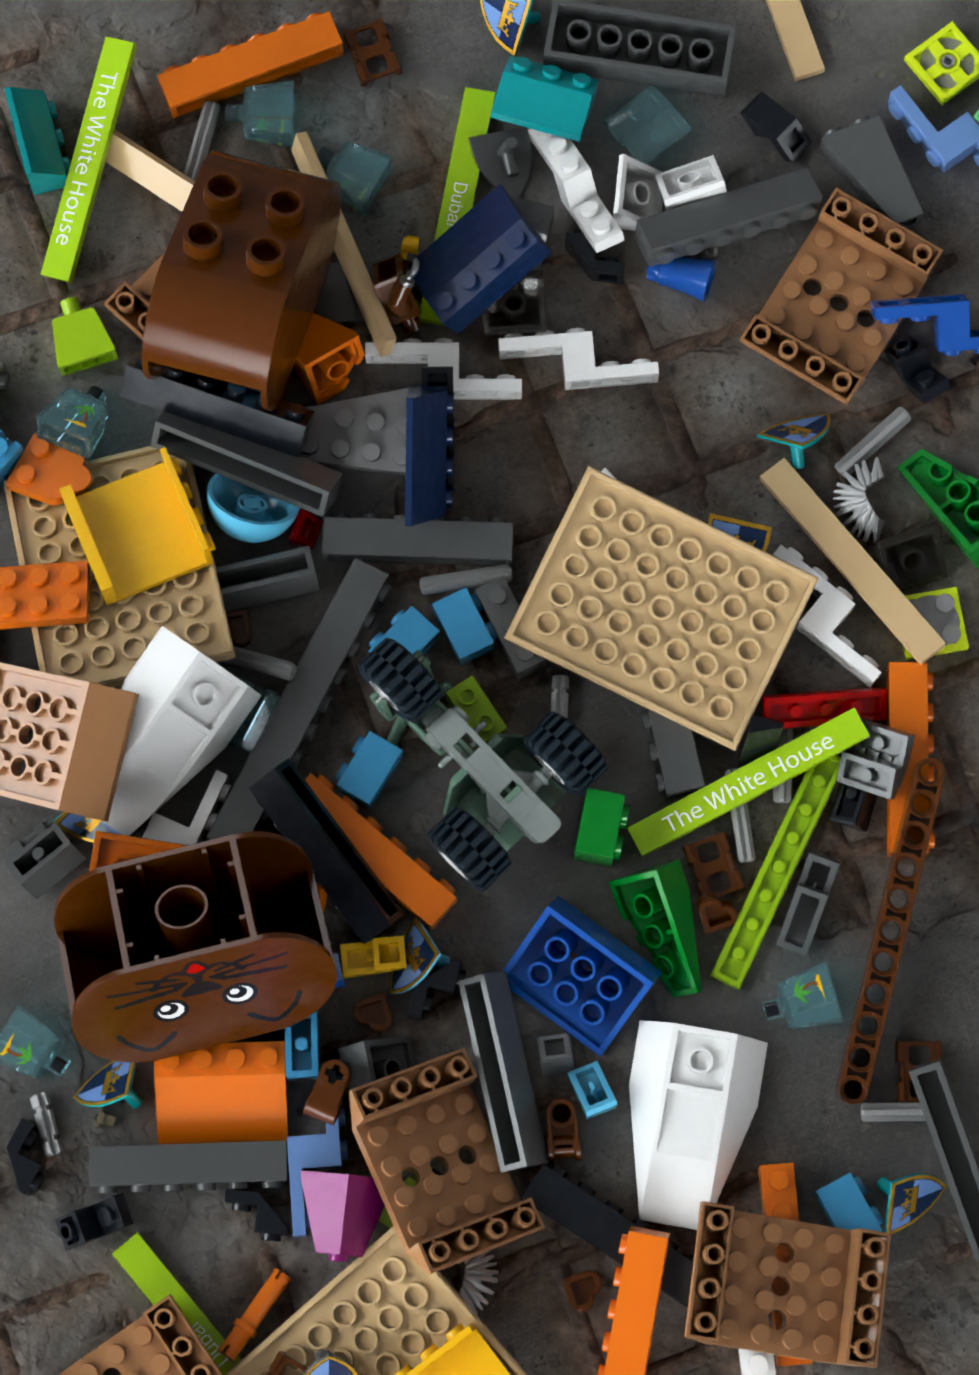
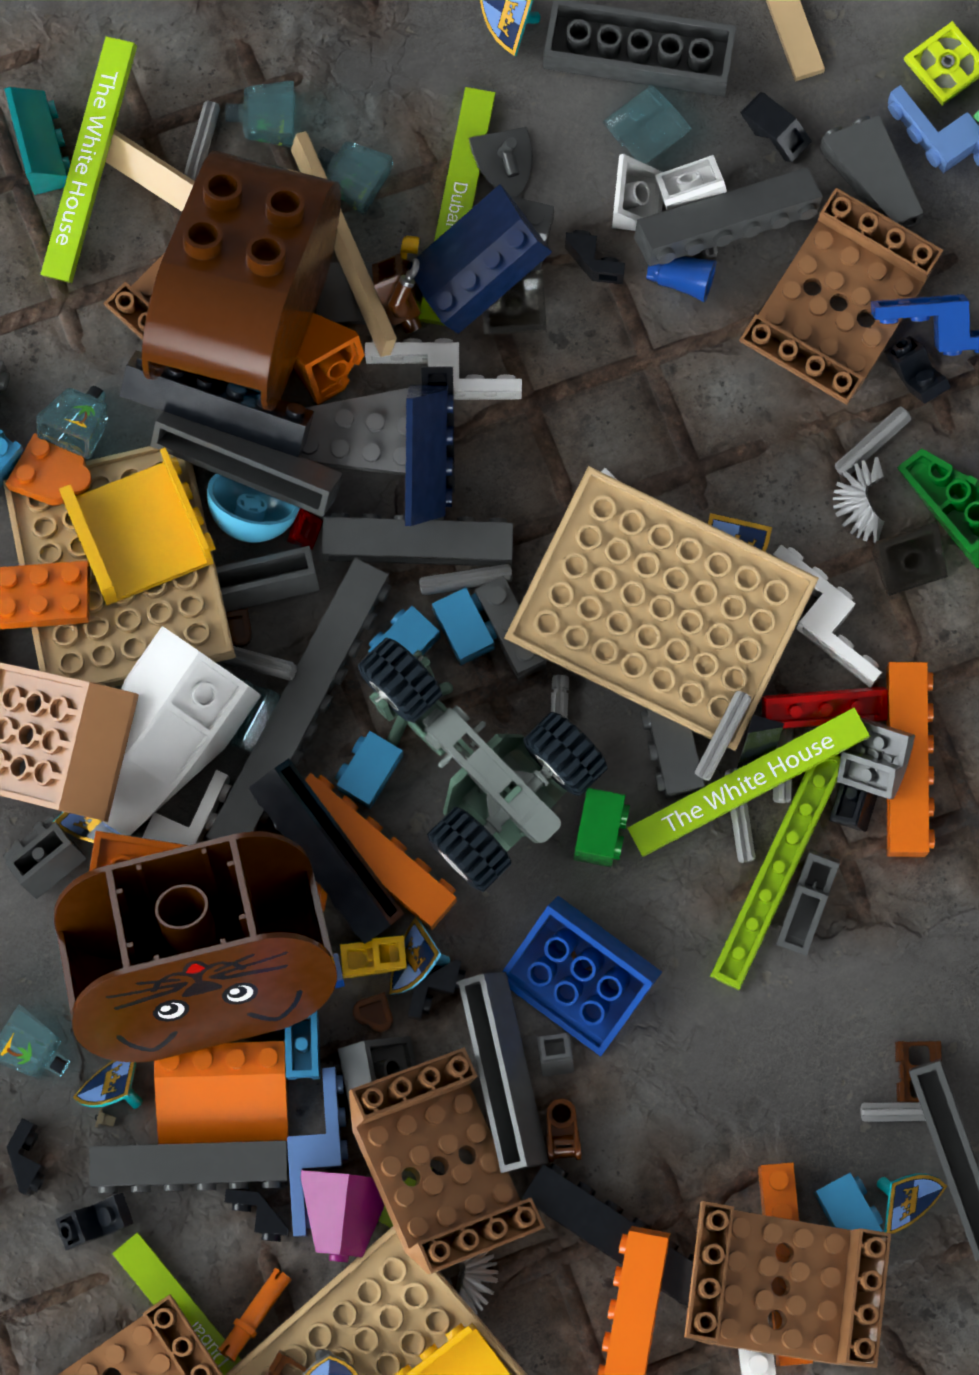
light grey axle [30,1092,63,1157] -> none
lime torso [52,297,119,376] -> none
orange brick [157,11,344,118] -> none
reddish brown piece [303,1059,351,1126] -> none
reddish brown piece [343,18,402,87] -> none
lime brick [446,675,508,748] -> none
teal slope [490,55,599,142] -> none
white bracket [498,328,659,390] -> none
white bracket [528,129,625,253] -> none
reddish brown tile [561,1270,602,1312] -> none
medium azure slope [568,1061,618,1120] -> none
green wedge [608,859,702,998] -> none
white wedge [629,1020,768,1230] -> none
reddish brown piece [682,832,745,897] -> none
reddish brown tile [696,893,738,935] -> none
shield [757,413,831,469] -> none
tan tile [760,458,946,665] -> none
clear light blue torso [762,962,843,1030] -> none
reddish brown beam [836,758,945,1104] -> none
light grey piece [903,587,969,660] -> none
none -> light grey axle [695,691,751,781]

